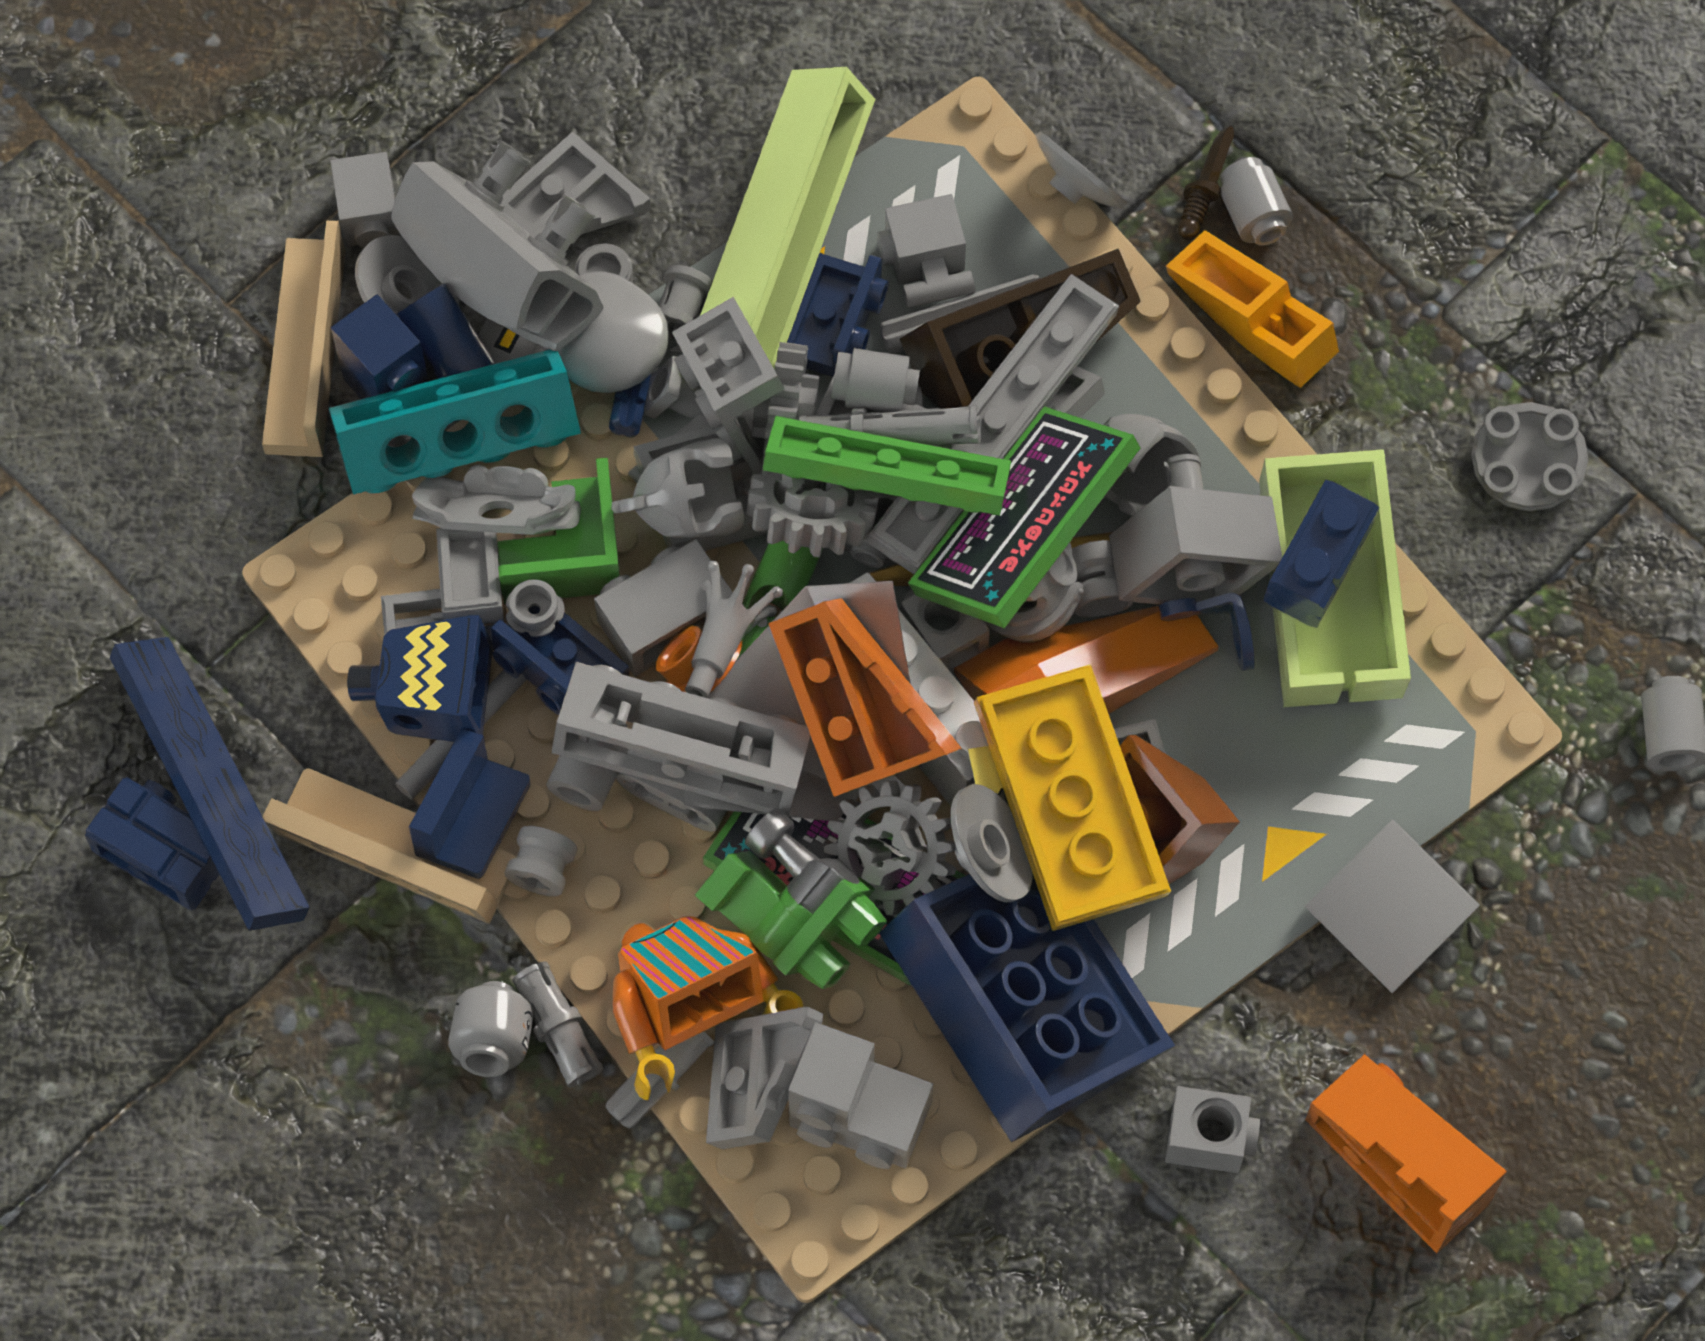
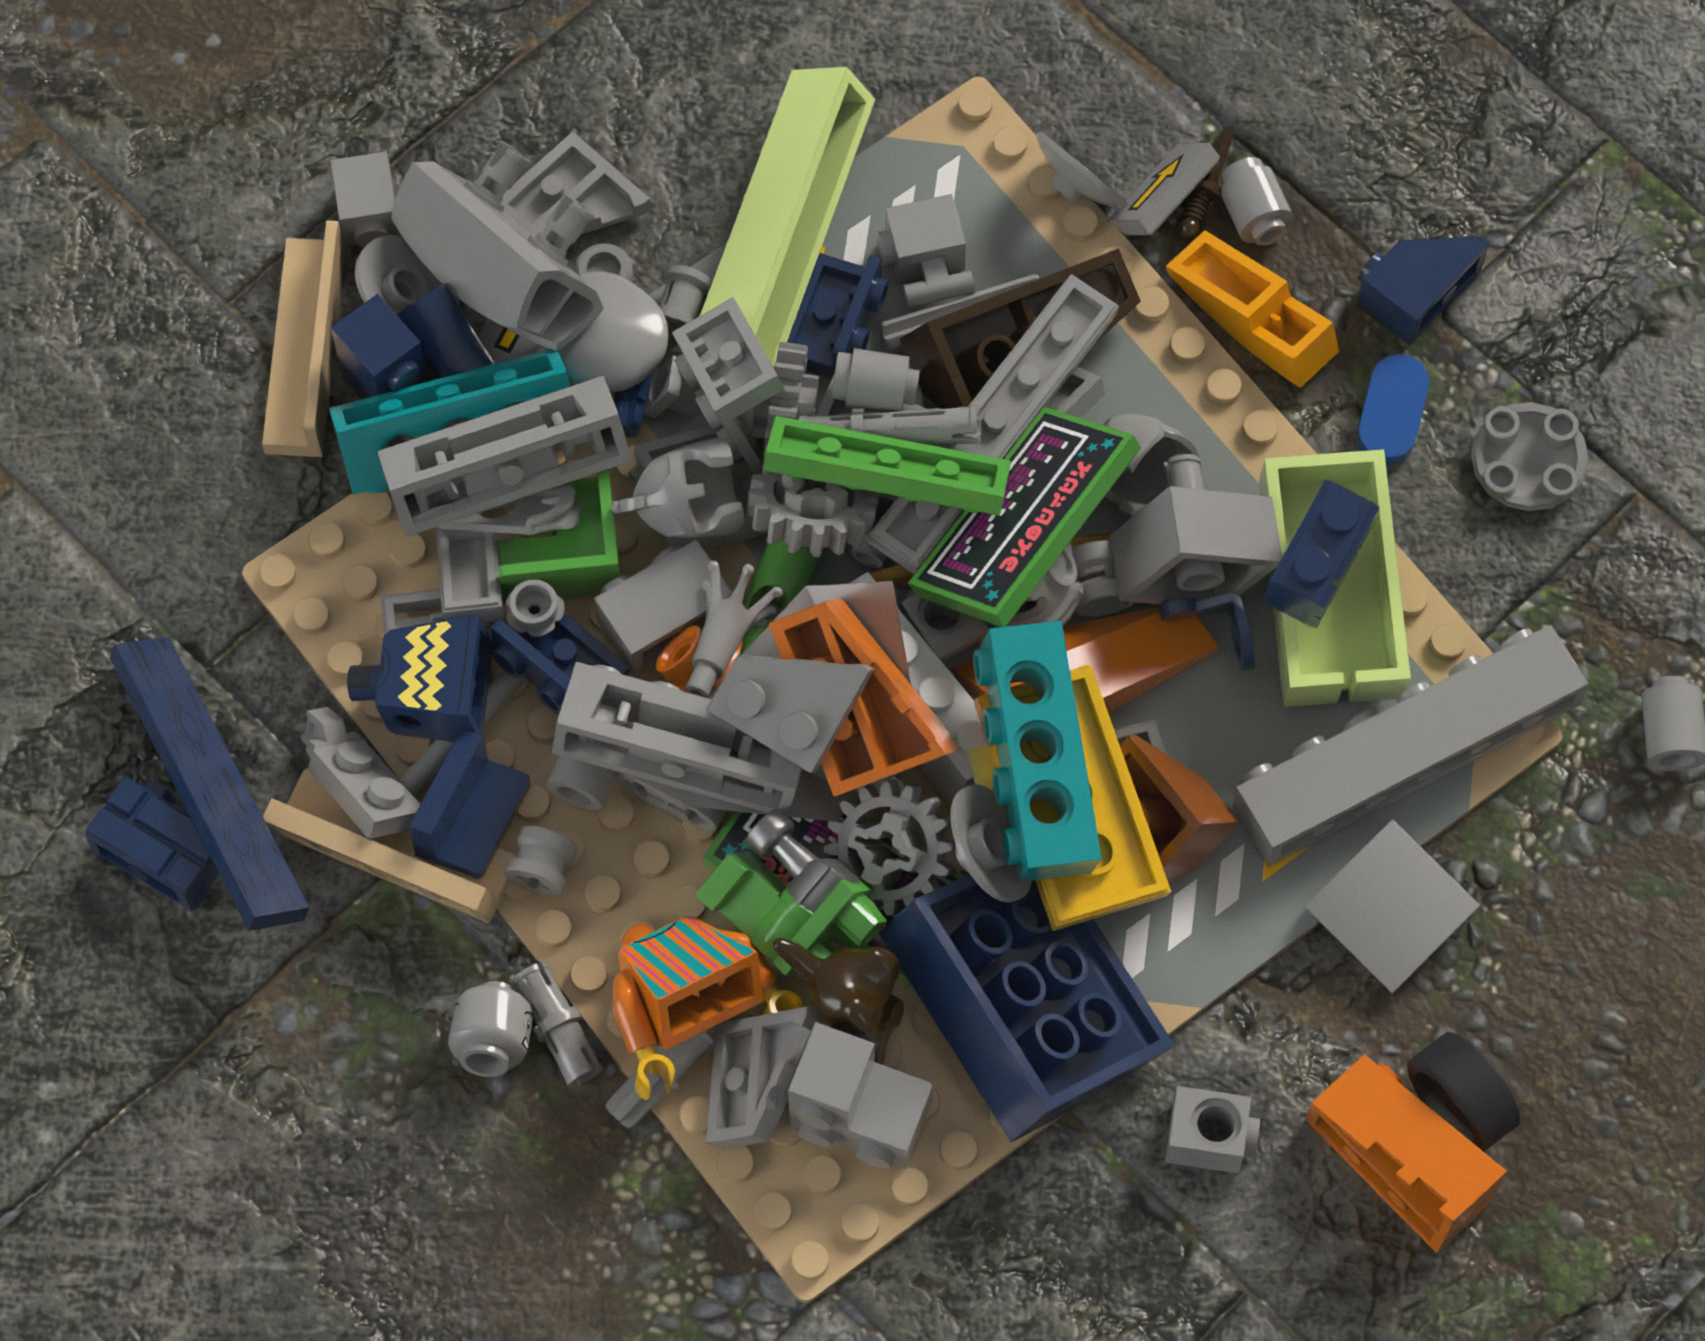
none -> light grey hinge [301,707,421,839]
none -> light grey brick [377,376,633,537]
none -> light grey wing [706,655,875,773]
none -> dark brown animal [772,938,904,1065]
none -> teal brick [973,621,1102,883]
none -> light grey tile [1107,143,1220,235]
none -> light grey brick [1233,624,1589,867]
none -> dark blue slope [1357,237,1489,346]
none -> blue tile [1357,354,1429,466]
none -> black tyre [1407,1031,1521,1152]

